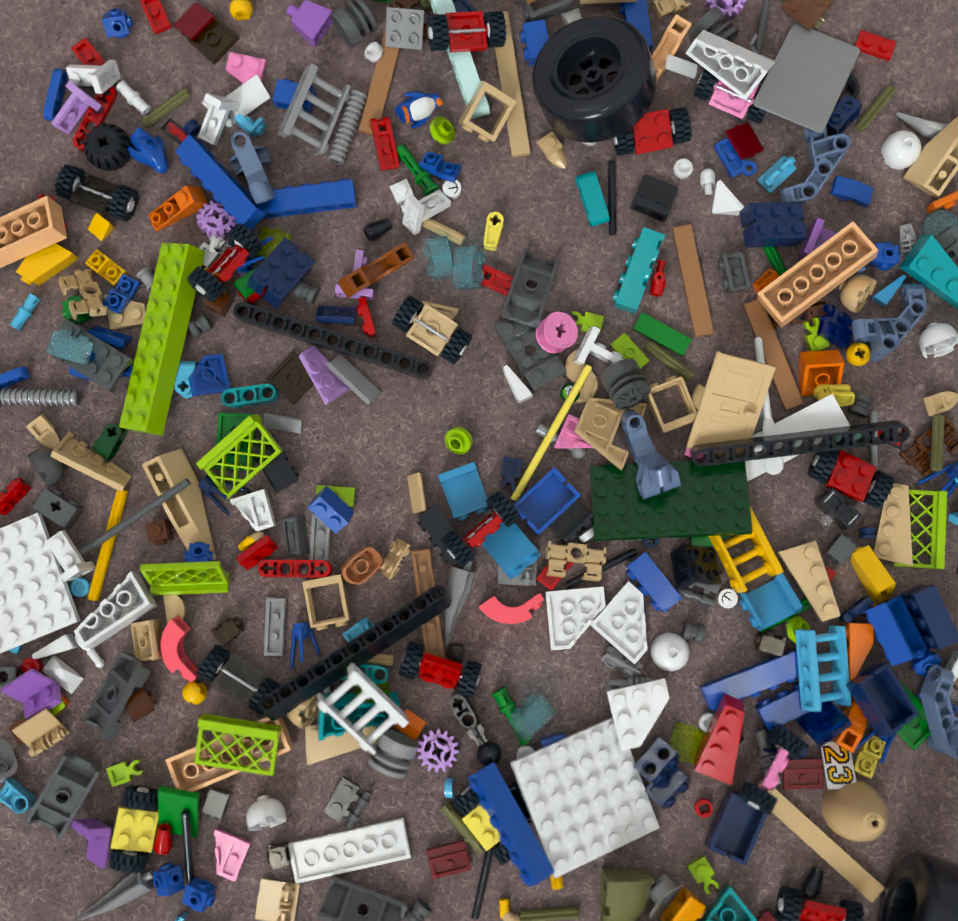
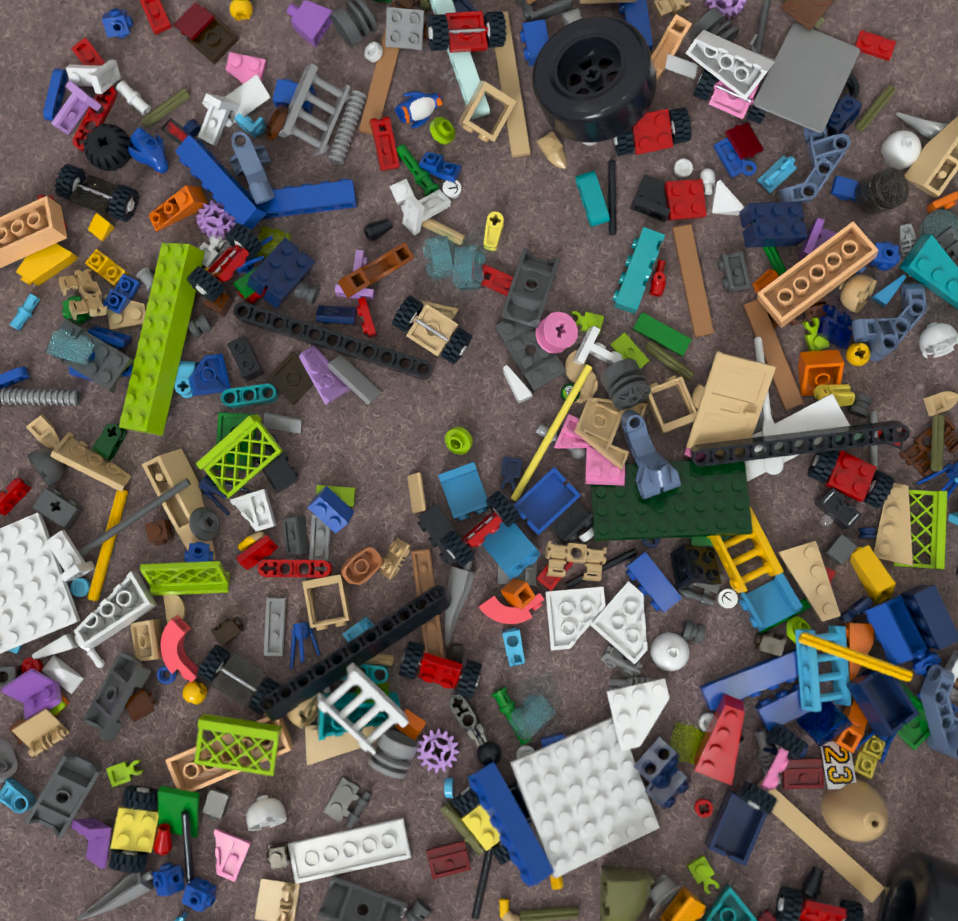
none -> blue plate [157,665,177,684]
none -> dark grey piece [189,507,220,541]
none -> black brick [227,336,265,381]
none -> reddish brown tile [265,104,288,141]
none -> orange brick [500,578,535,609]
none -> medium azure leg [502,626,525,666]
none -> bright pink wing [585,447,625,486]
none -> red plate [664,179,707,221]
none -> yellow axle [798,632,913,682]
none -> clear smoke wheel [855,167,909,216]

